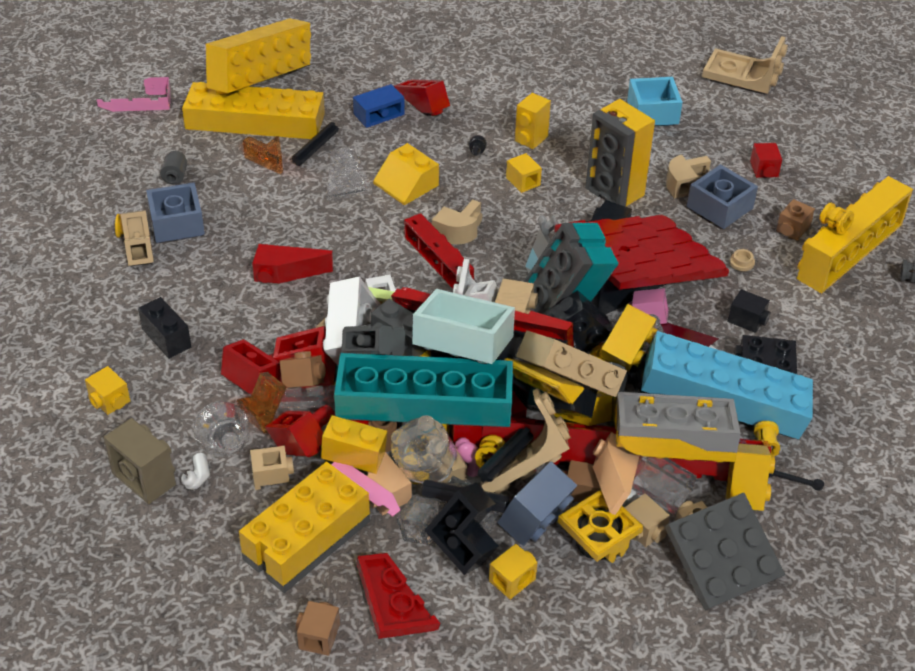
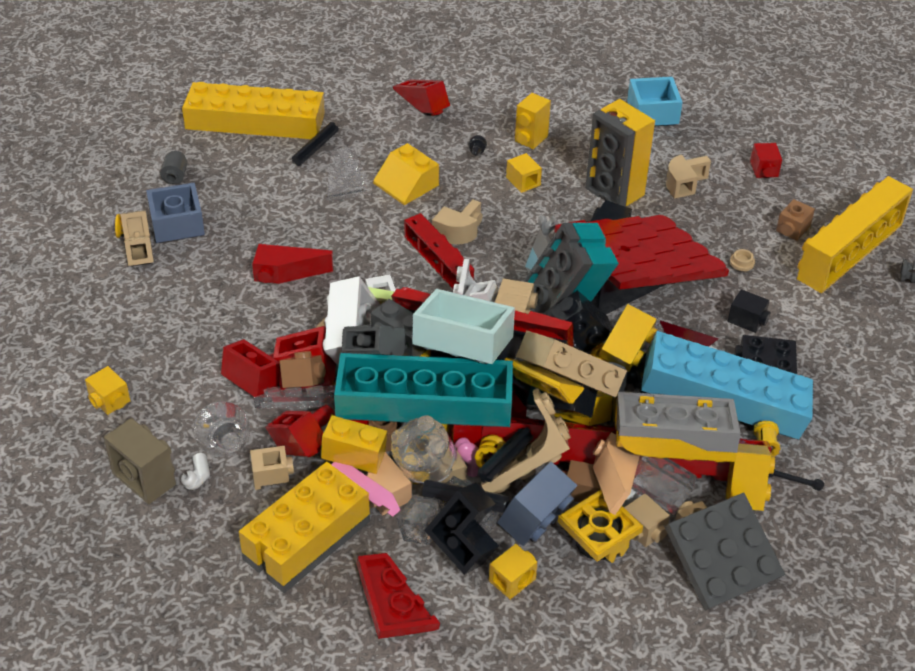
bright pink piece [97,77,171,112] -> none
black brick [138,297,192,359] -> none
yellow brick [206,18,311,93] -> none
clear orange slope [236,372,287,434] -> none
clear orange slope [243,136,283,174] -> none
medium nougat brick [296,601,340,656] -> none
blue brick [353,84,405,128] -> none
bright pink brick [629,288,669,325] -> none
sand blue brick [687,164,758,229] -> none
tan bracket [702,36,788,94] -> none
yellow bush [819,202,854,234] -> none

